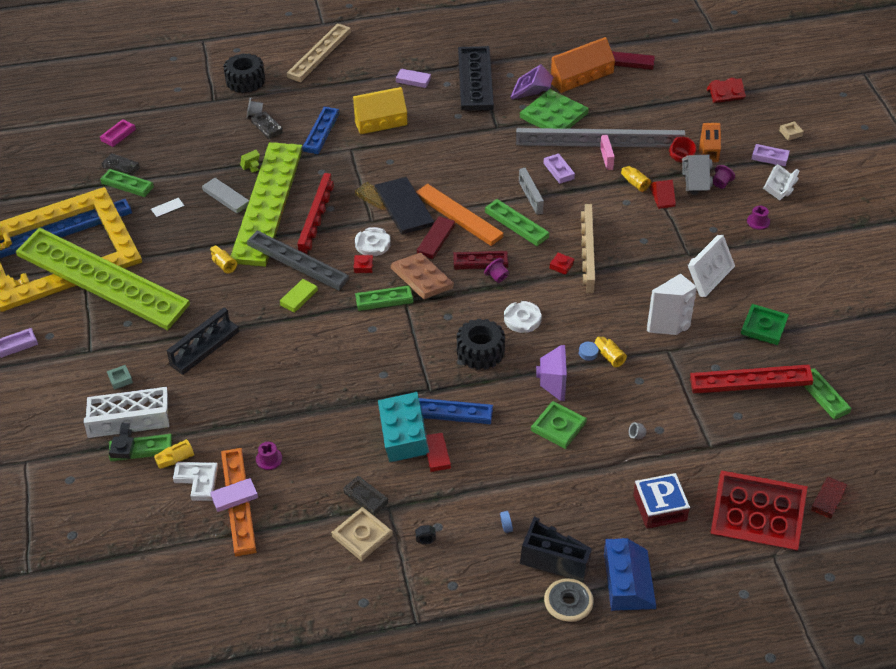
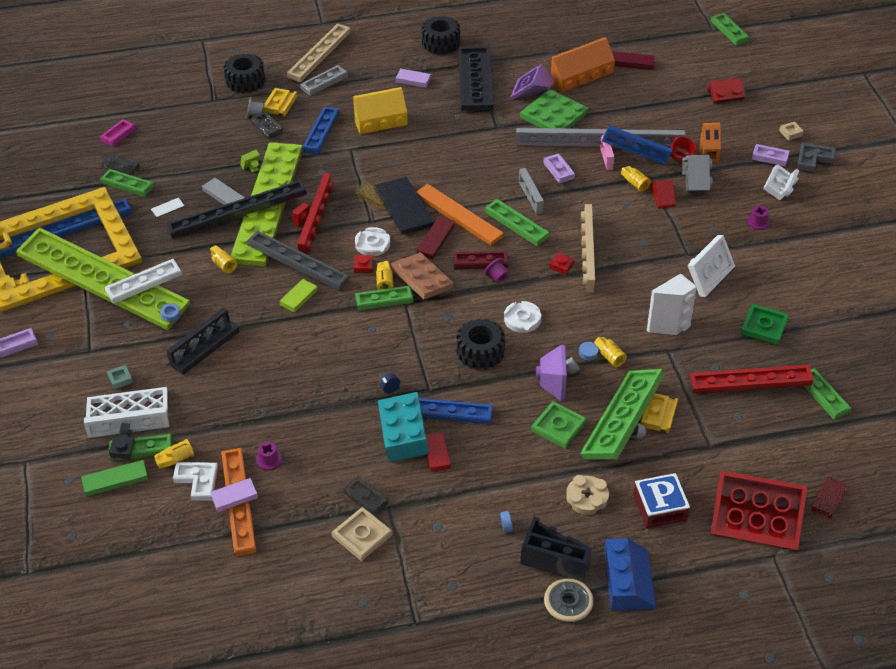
black tile [415,525,436,545] -> none
magenta piece [712,165,735,189] -> none
none -> bright green tile [81,460,148,497]
none -> white tile [105,259,182,304]
none -> medium blue tile [161,304,181,323]
none -> black tile [167,180,307,238]
none -> yellow plate [263,88,297,116]
none -> red plate [292,203,310,228]
none -> light grey tile [300,65,348,96]
none -> yellow hinge [376,261,394,290]
none -> dark blue tile [380,374,401,394]
none -> black tyre [421,16,460,54]
none -> light grey hinge [566,357,580,374]
none -> tan plate [566,475,609,515]
none -> bright green plate [580,369,665,460]
none -> blue tile [602,125,672,165]
none -> yellow plate [641,393,678,433]
none -> bright green tile [711,13,750,46]
none -> dark grey plate [797,143,836,172]

